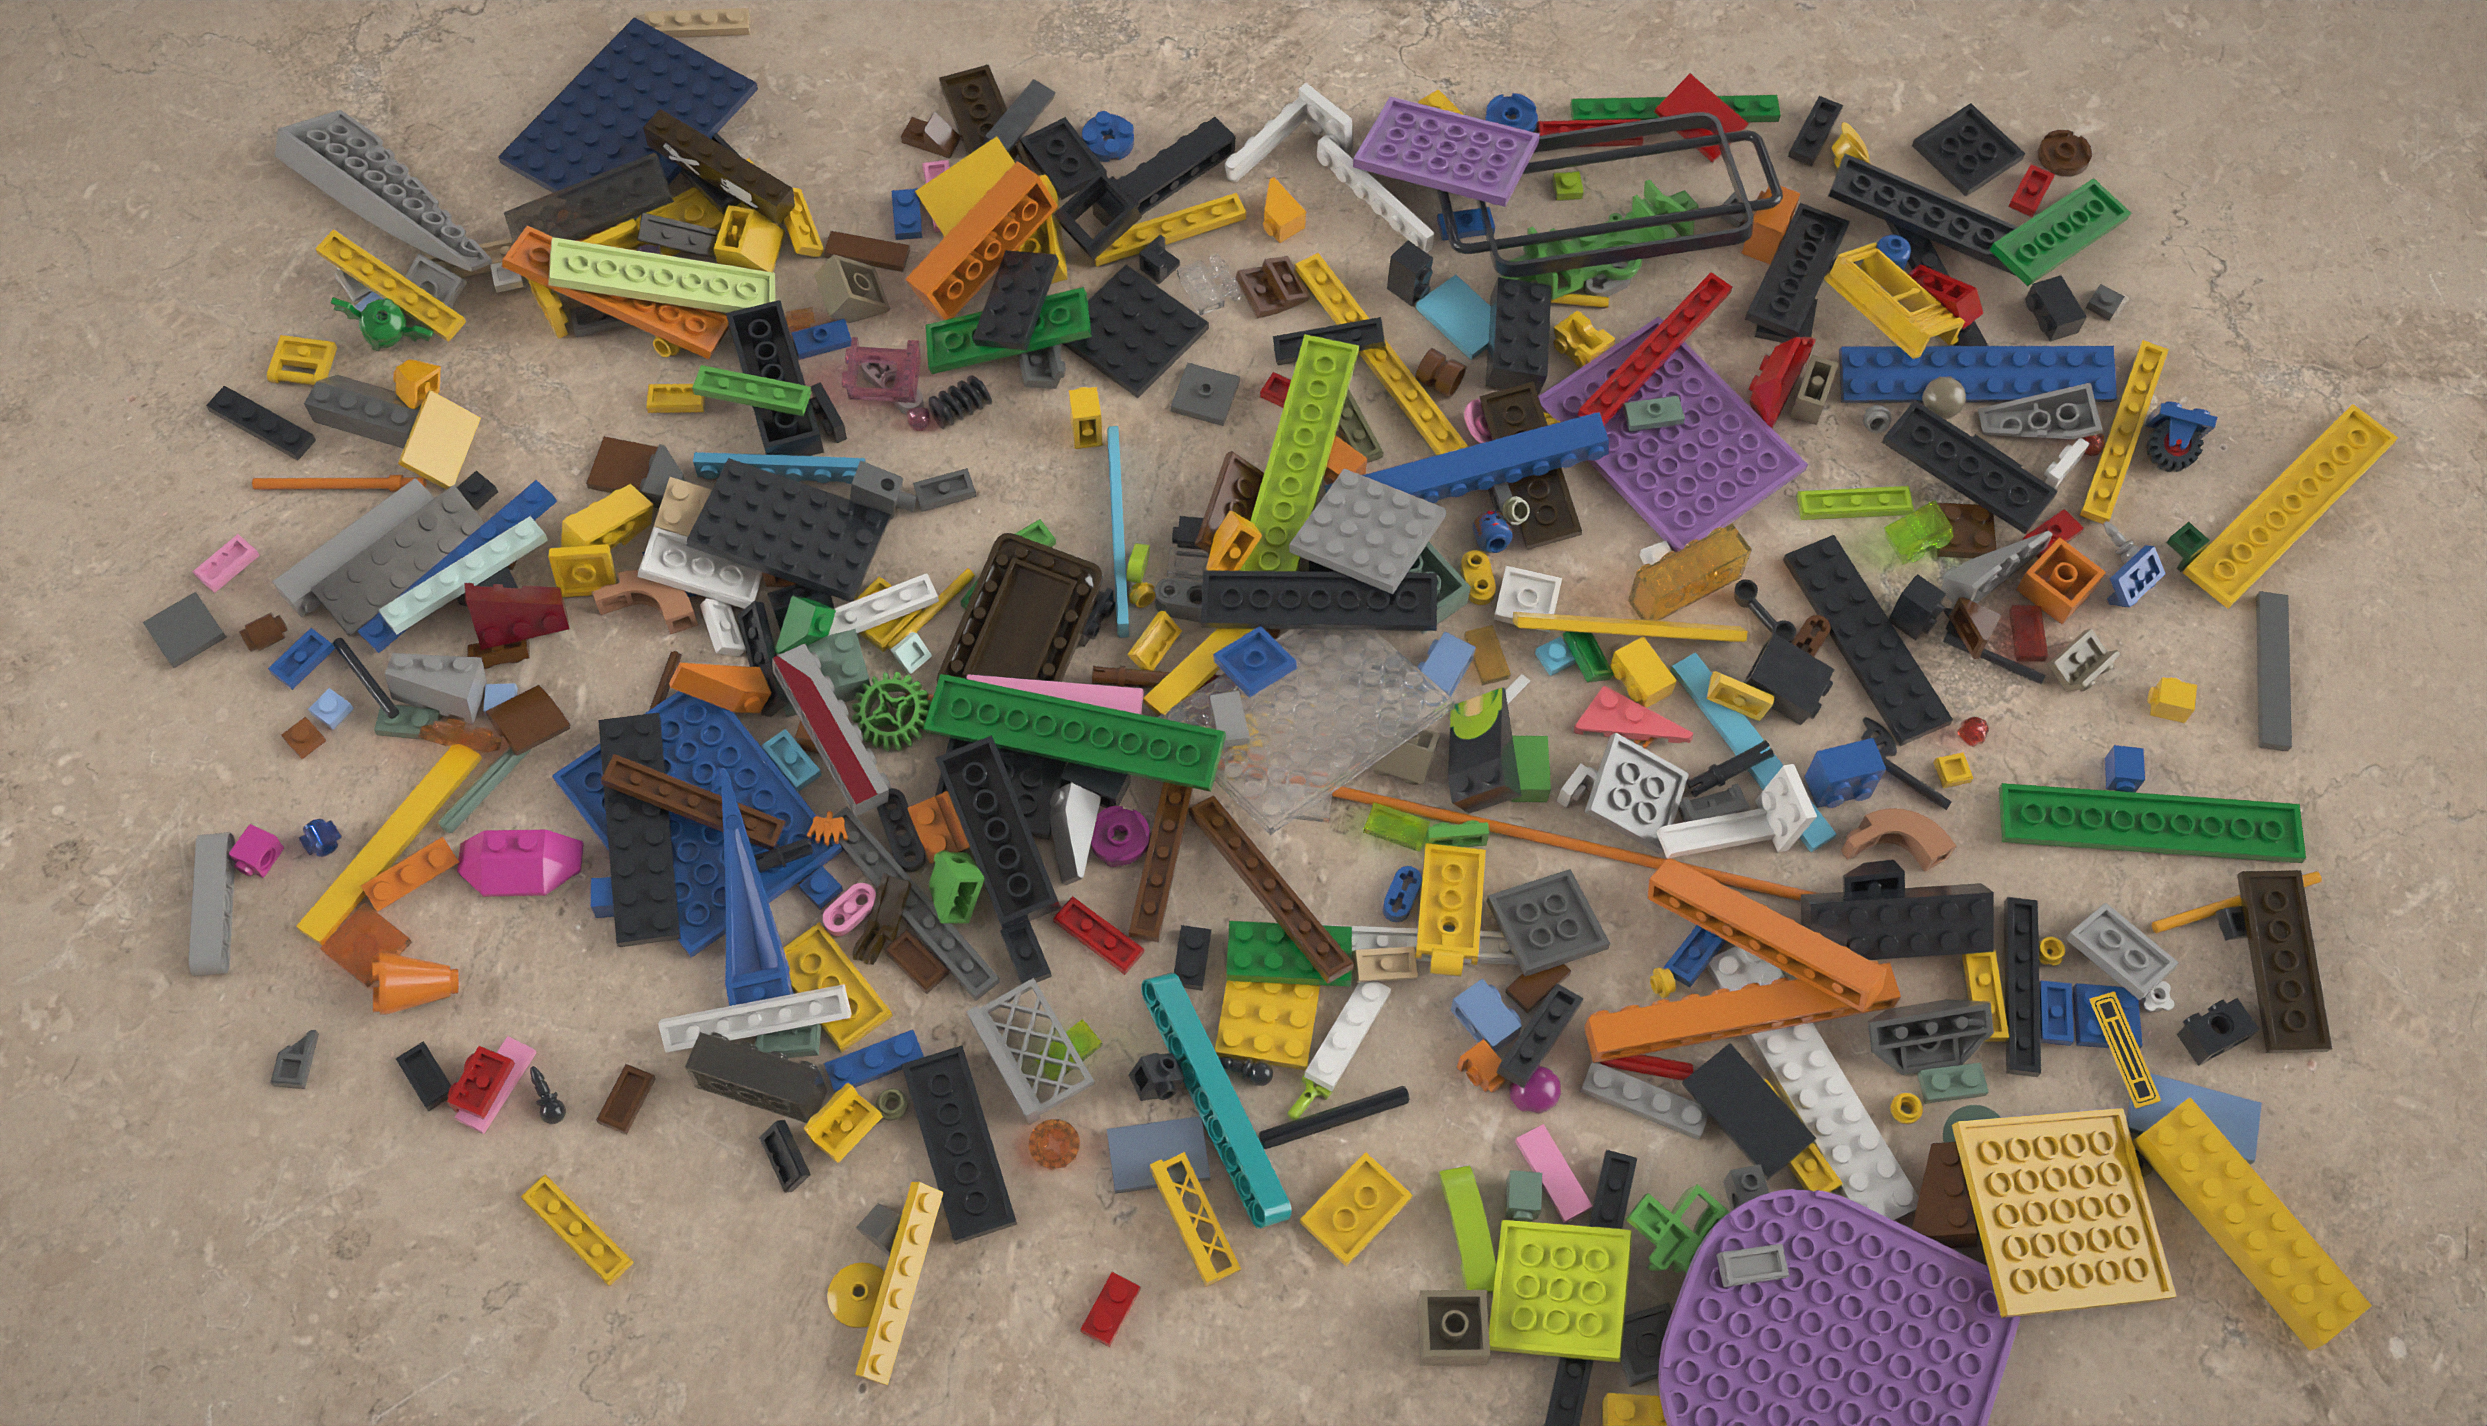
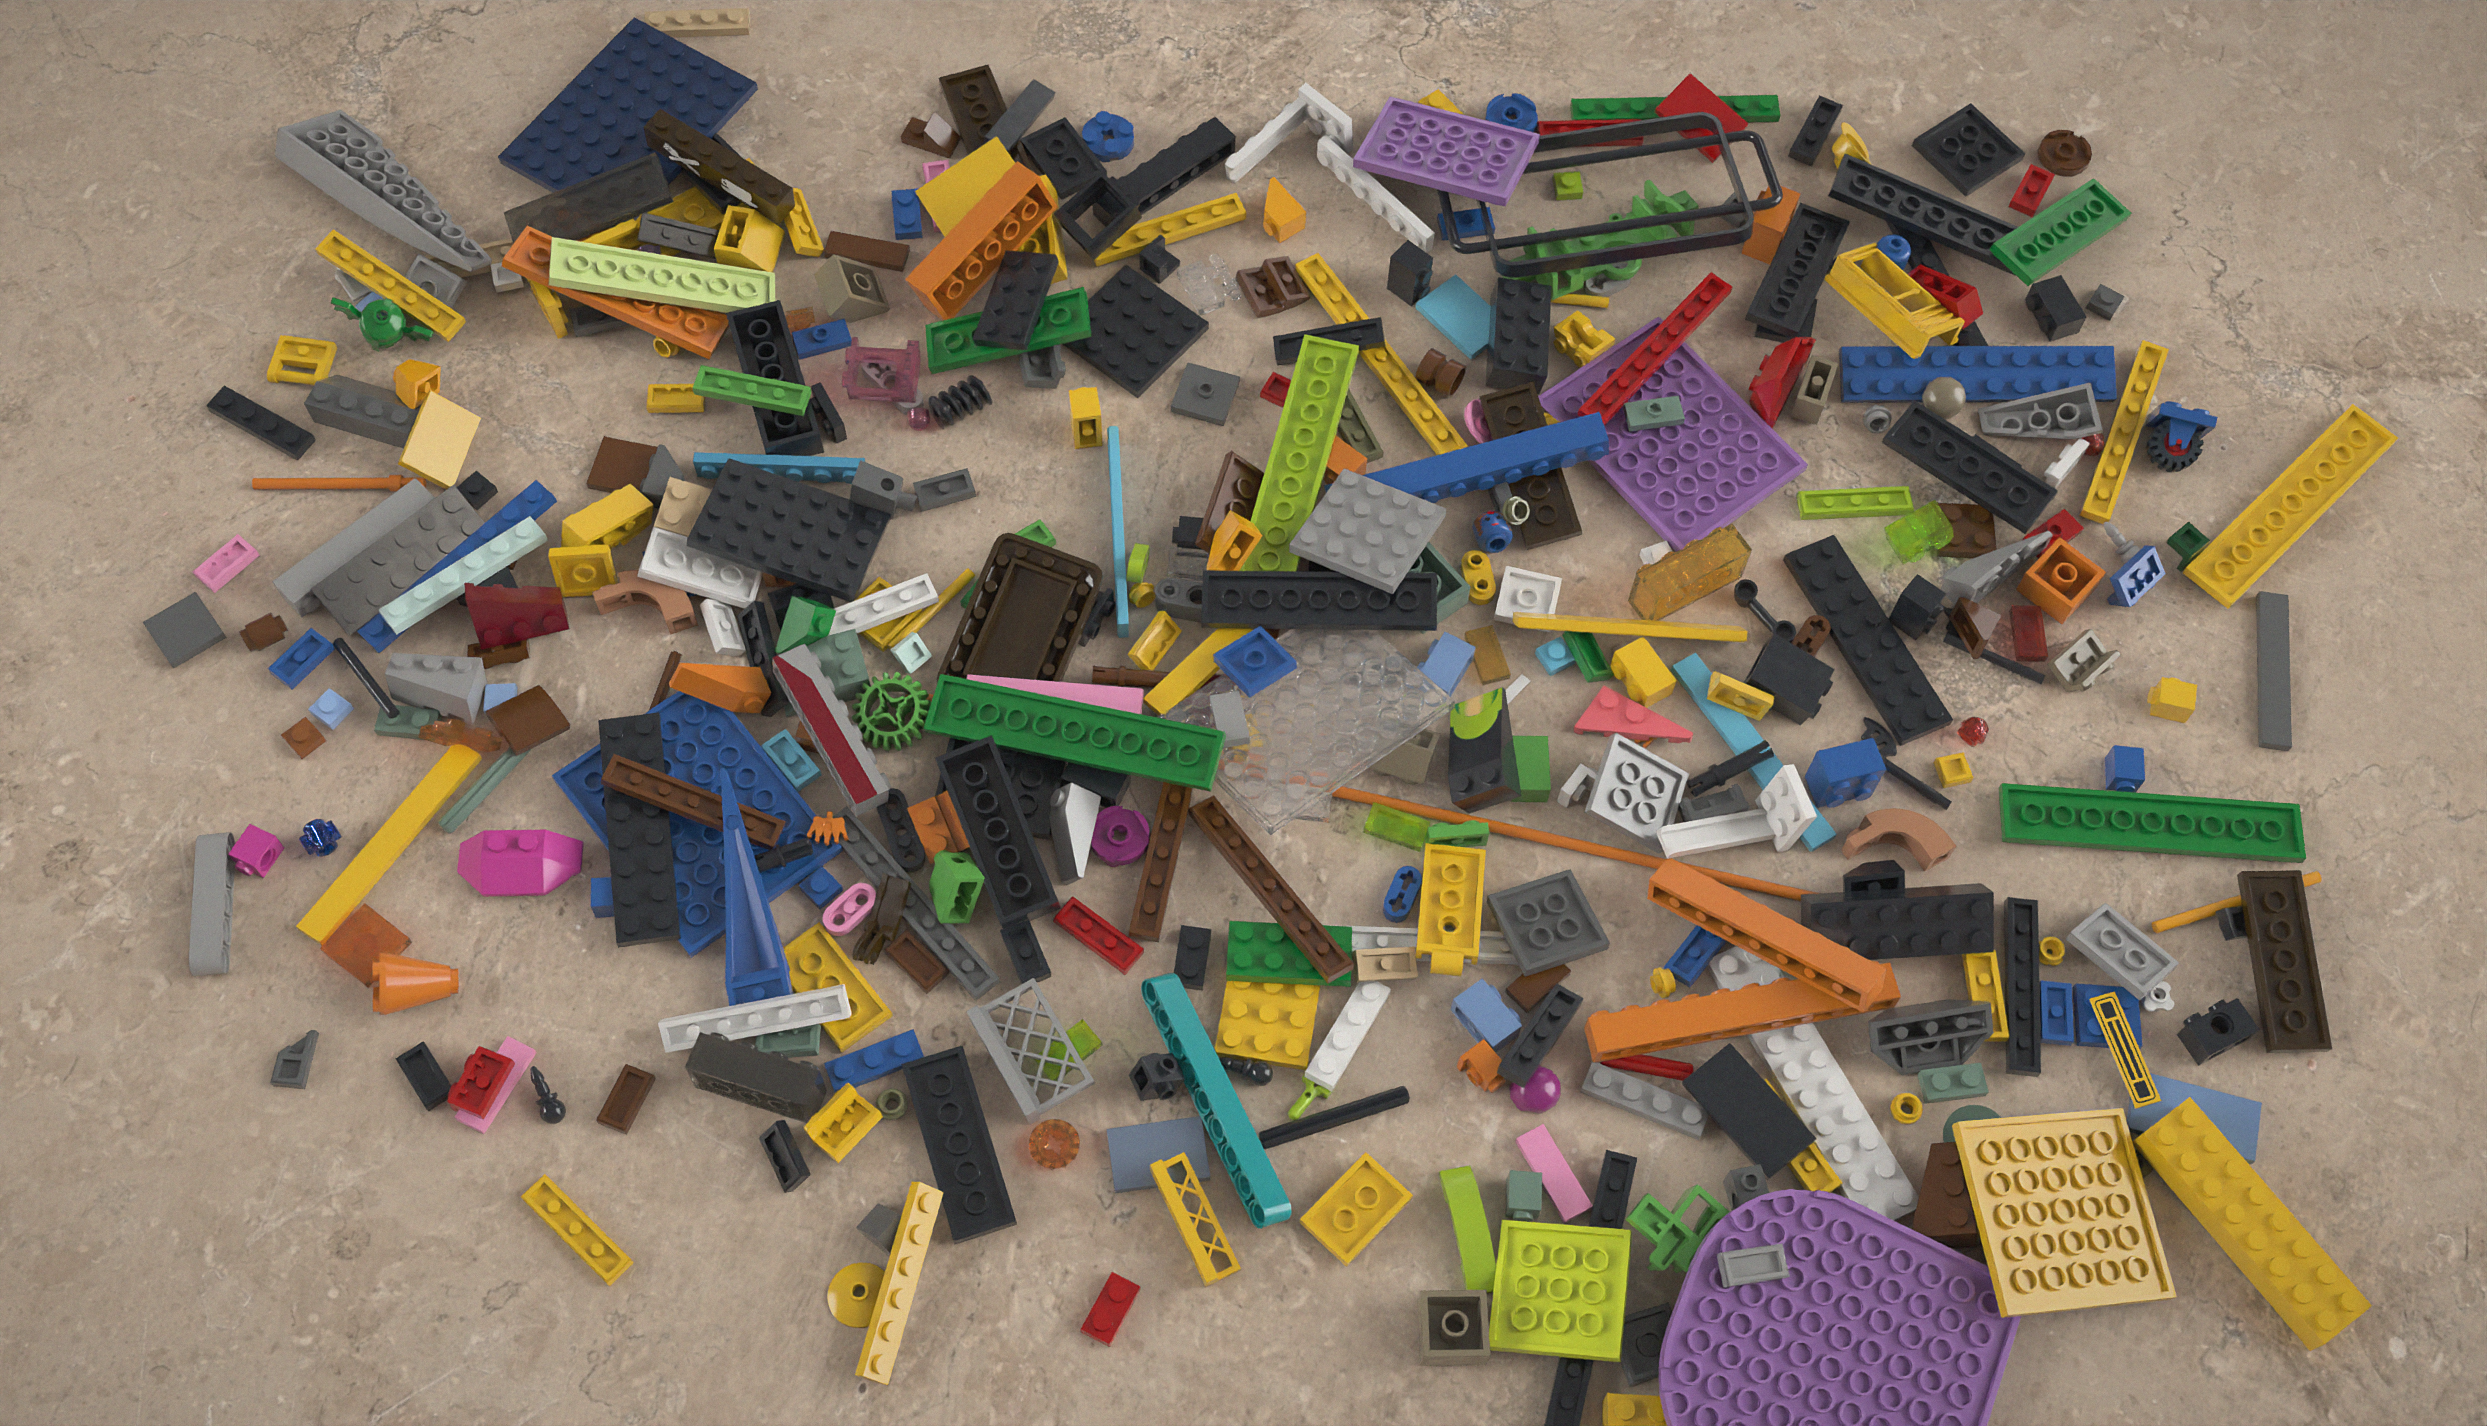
orange plate [361,836,459,912] -> none

